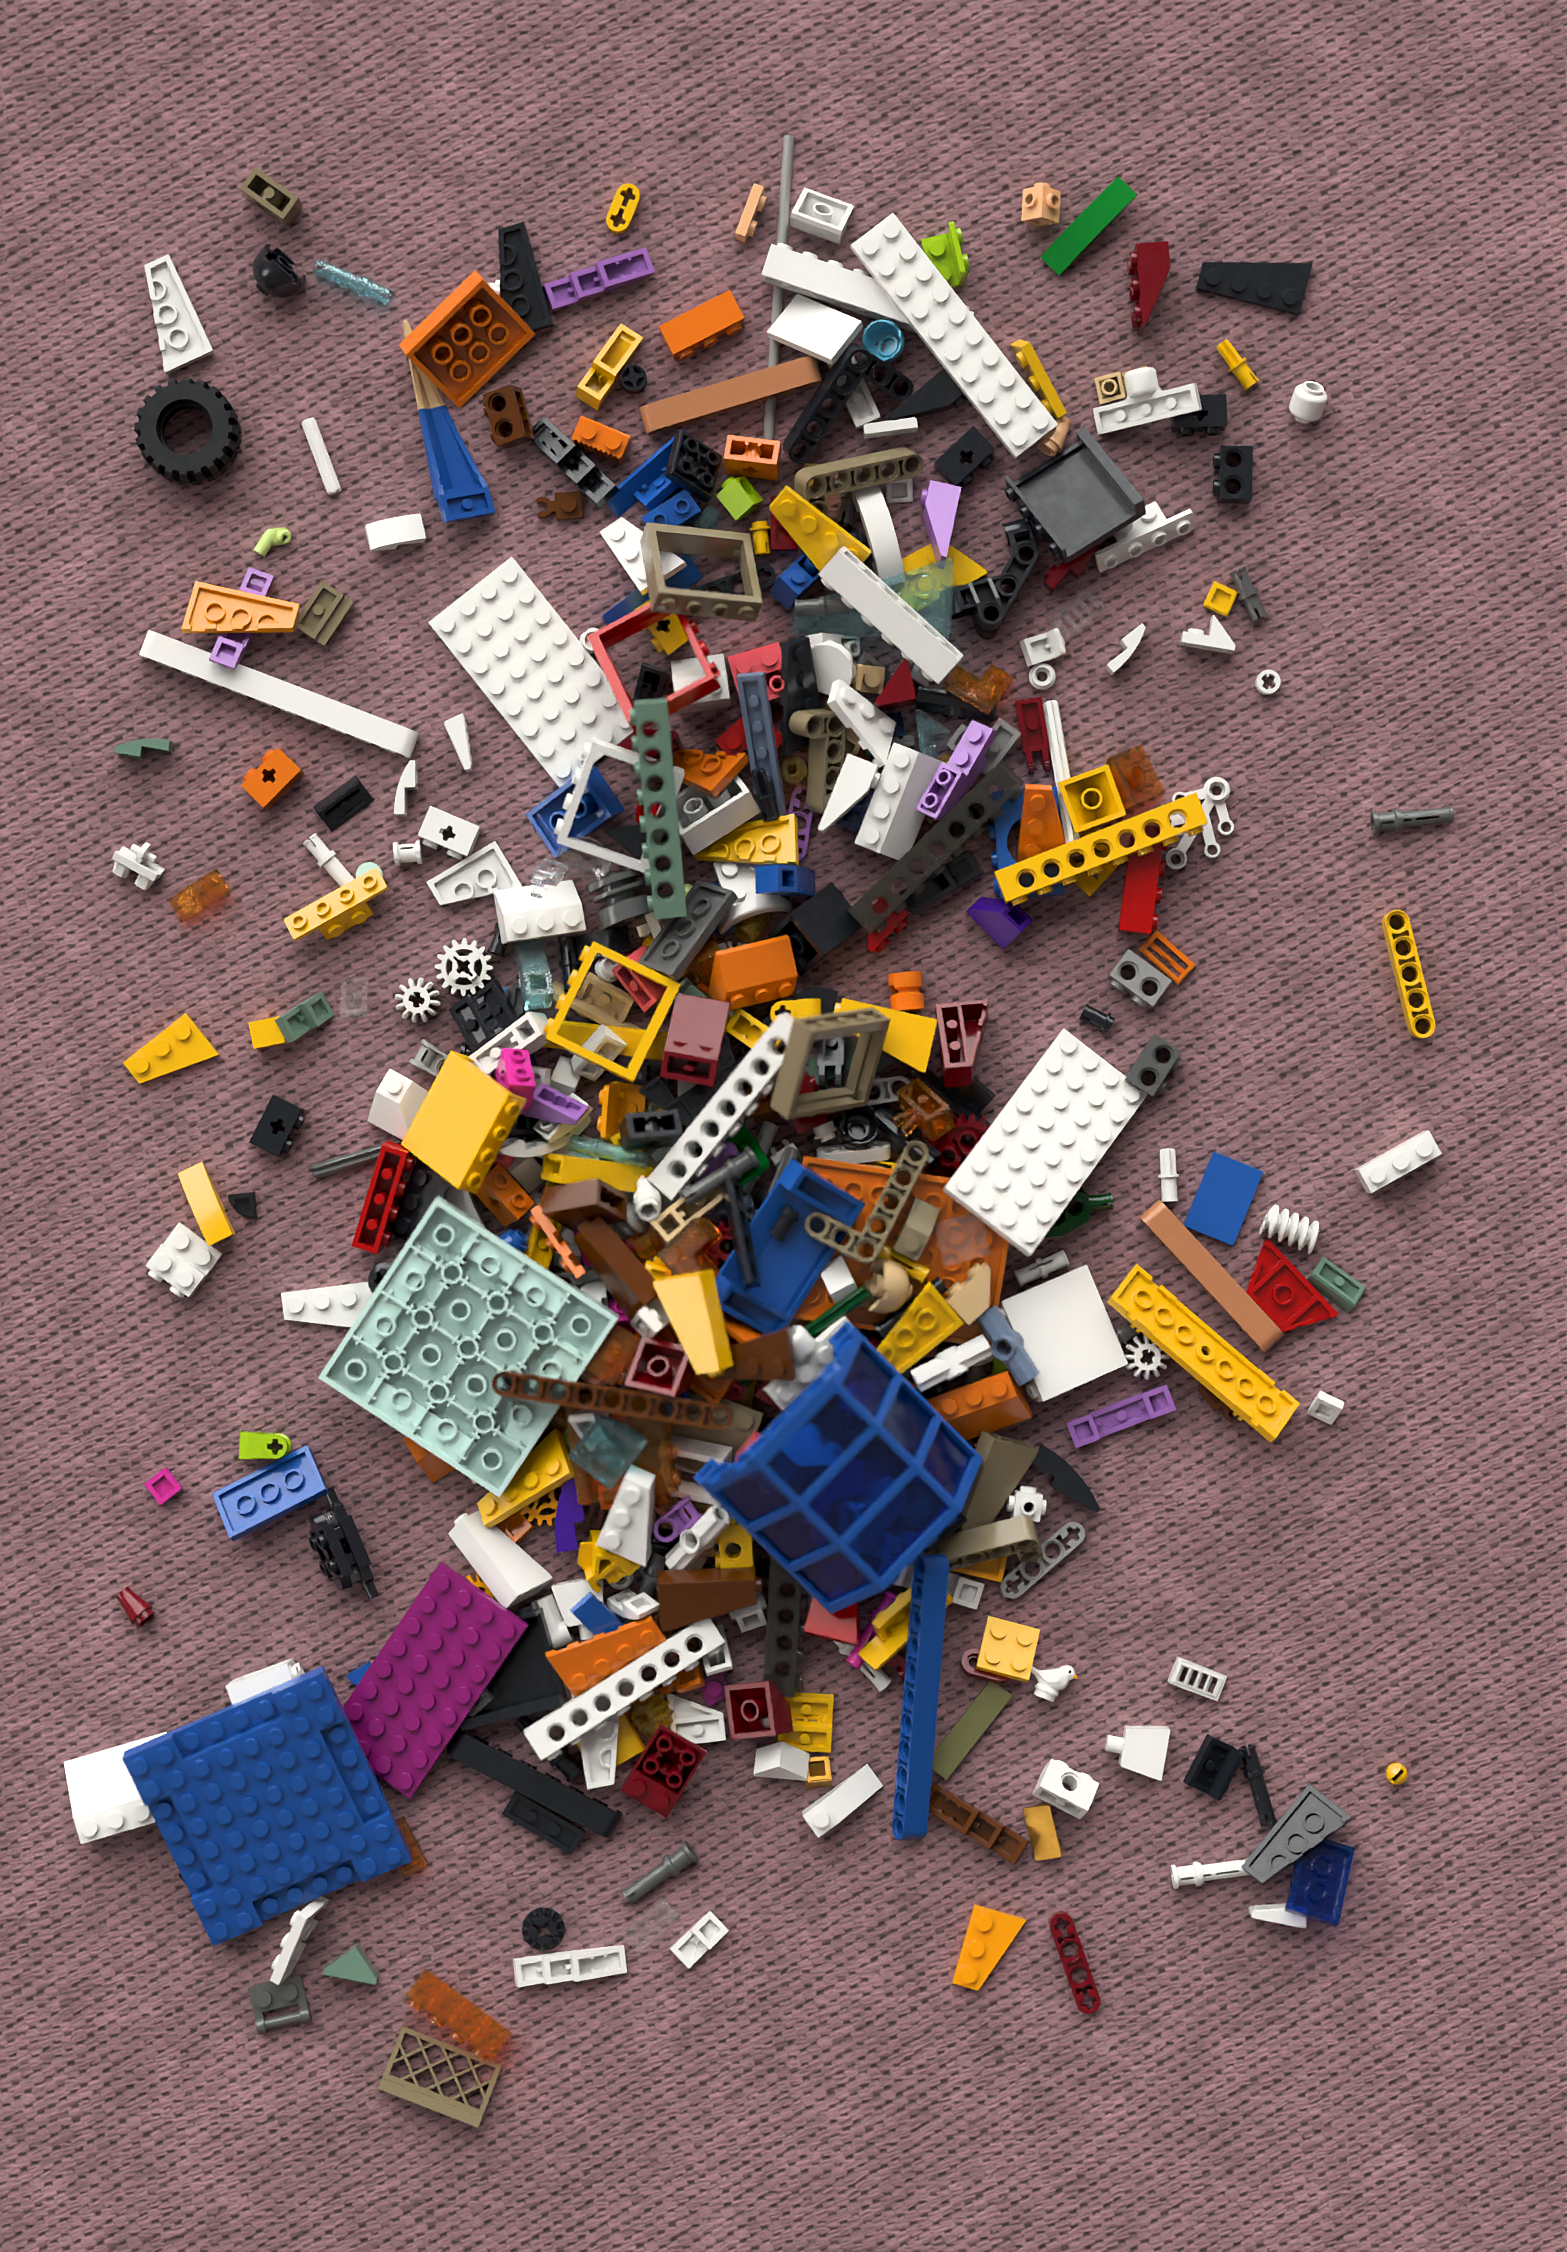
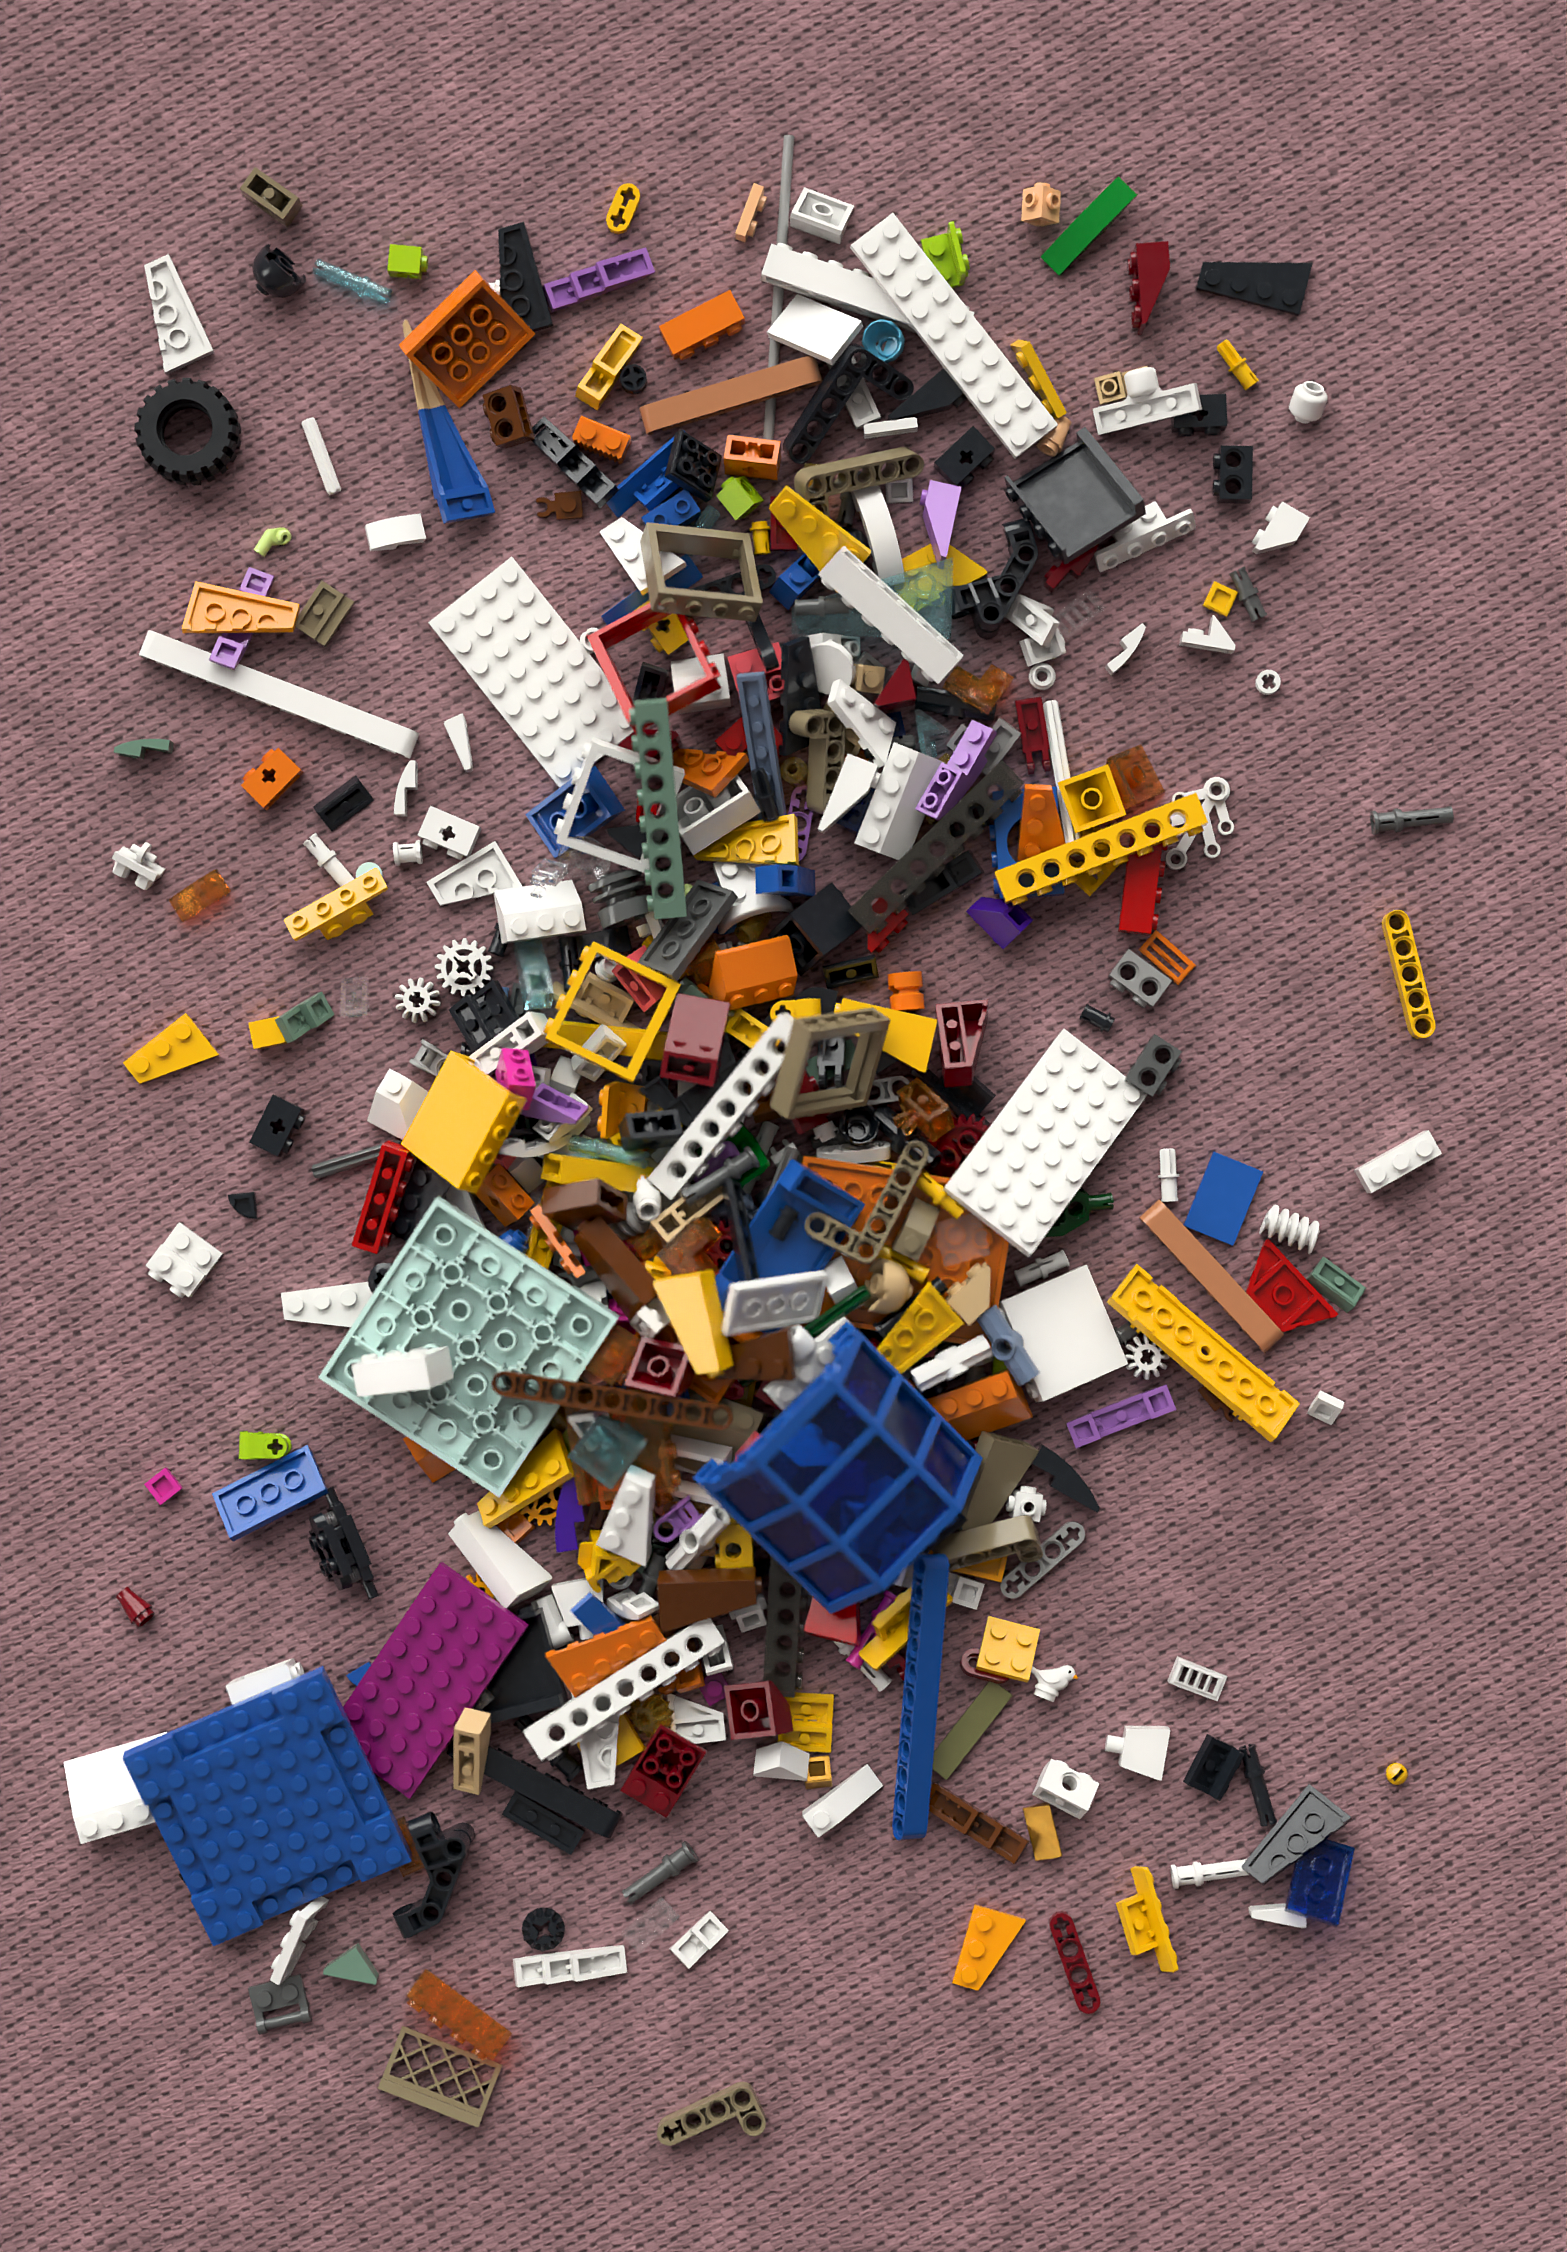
yellow slope [178,1162,235,1246] -> none
none -> white wedge [352,1346,454,1397]
none -> lime brick [387,244,428,279]
none -> black connector [392,1811,475,1939]
none -> tan slope [454,1708,491,1795]
none -> dark tan beam [657,2082,766,2146]
none -> white tile [721,1270,828,1336]
none -> black beam [746,614,779,672]
none -> black slope [822,954,879,989]
none -> yellow pin [915,1172,966,1220]
none -> white slope [1006,594,1060,646]
none -> yellow bracket [1116,1866,1179,1973]
none -> white slope [1252,502,1310,554]

